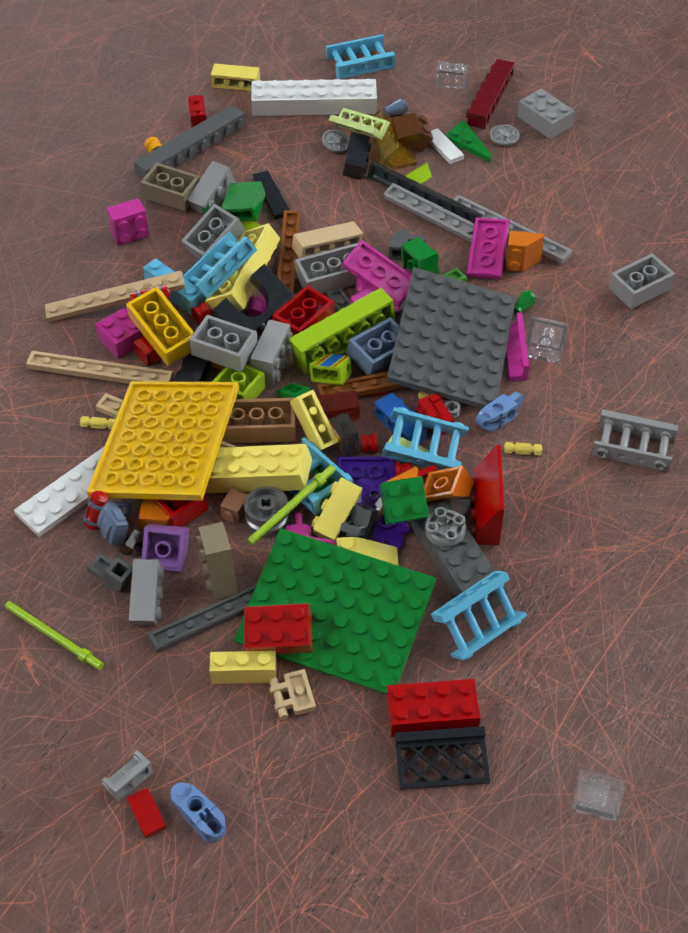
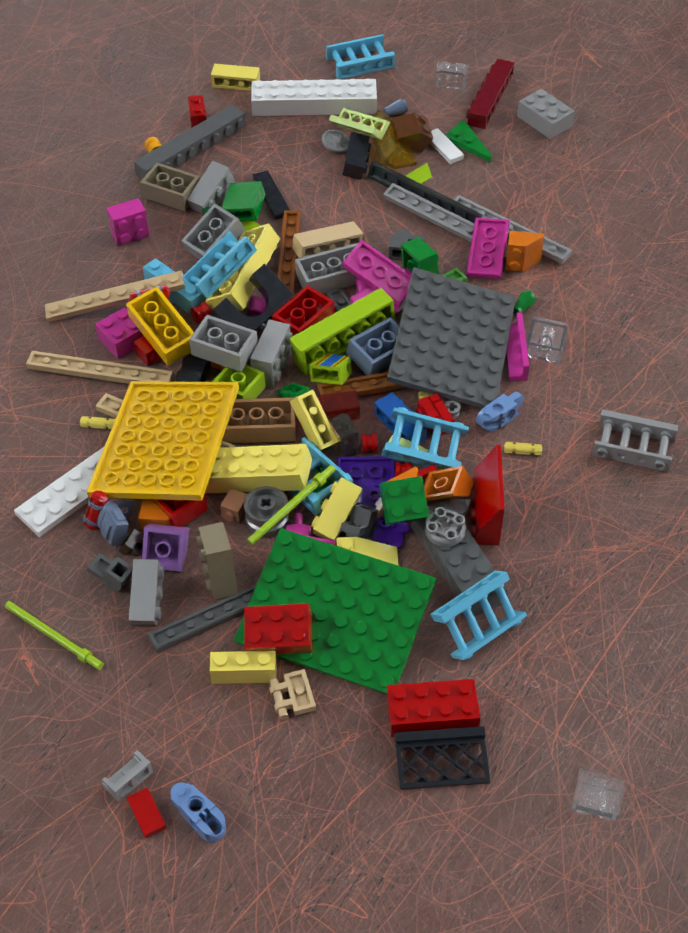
light grey wheel [490,124,520,146] -> none
light grey brick [609,253,675,309] -> none

